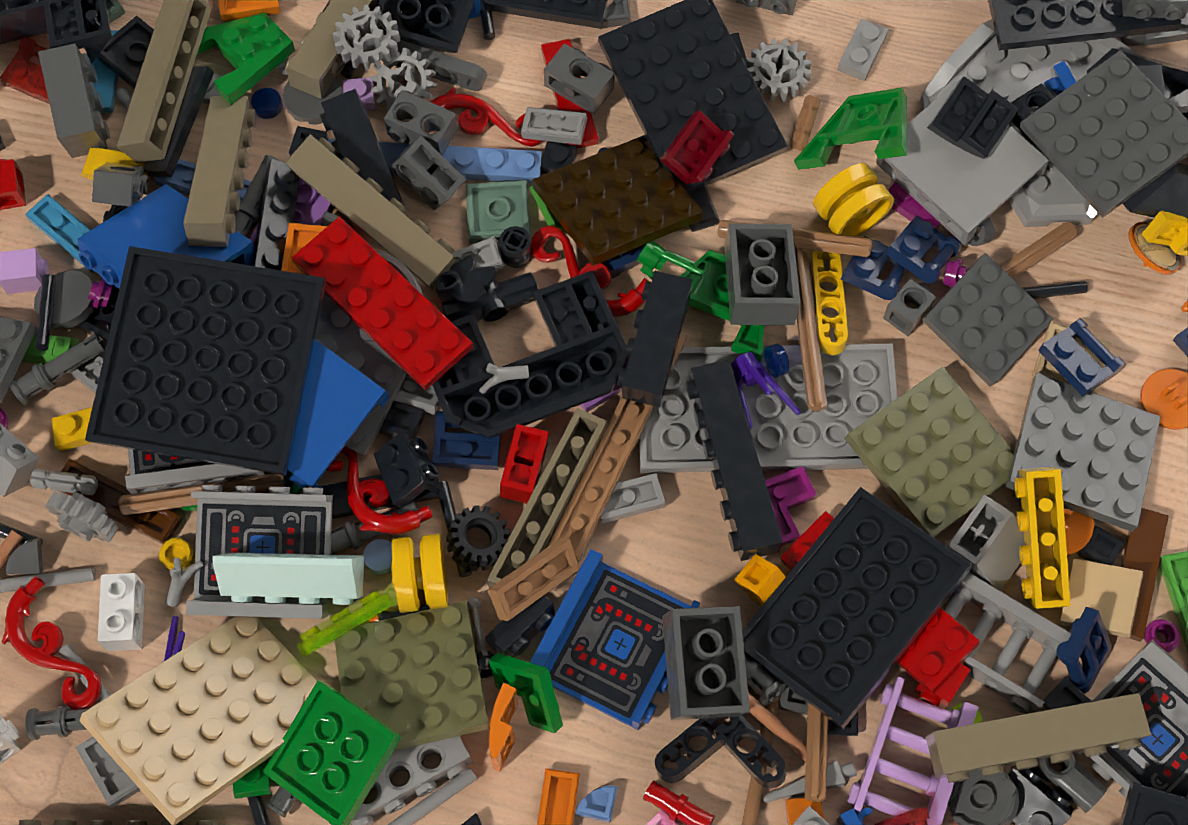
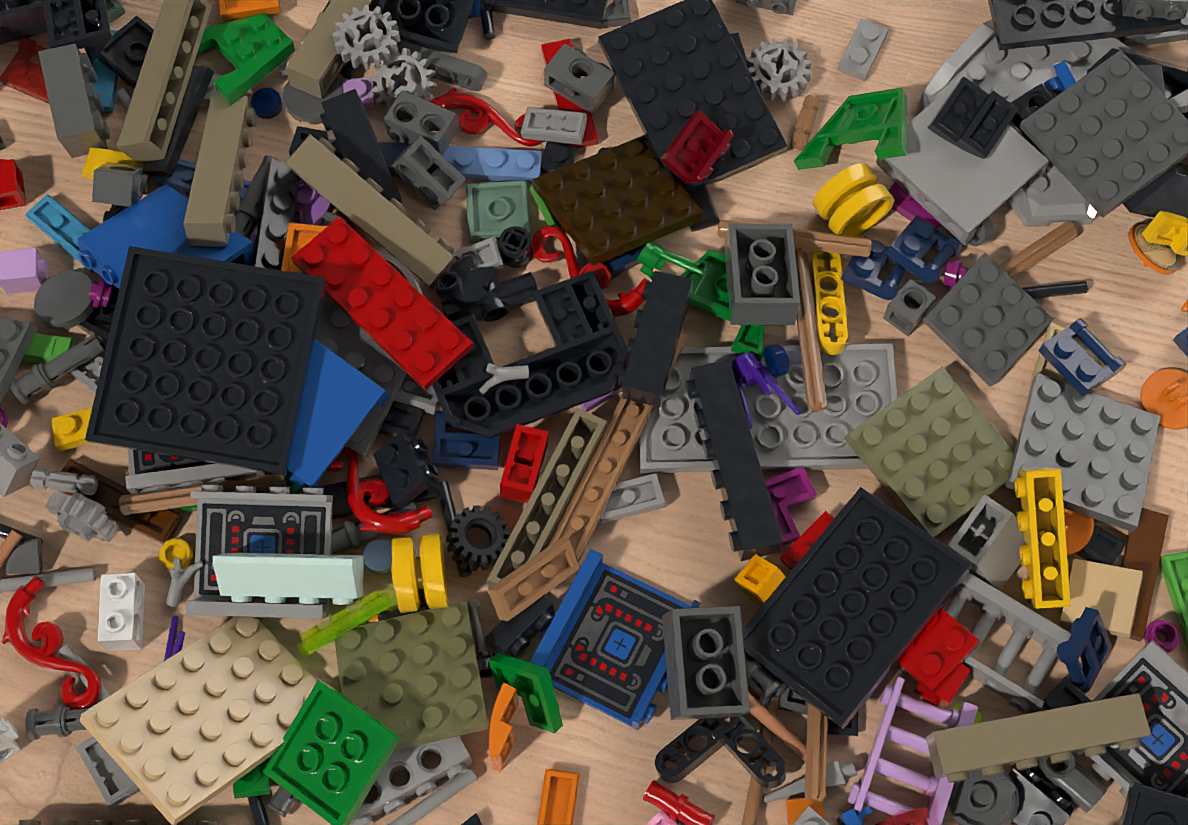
black piece [35,274,56,351] -> none
medium blue tile [576,786,618,823] -> none

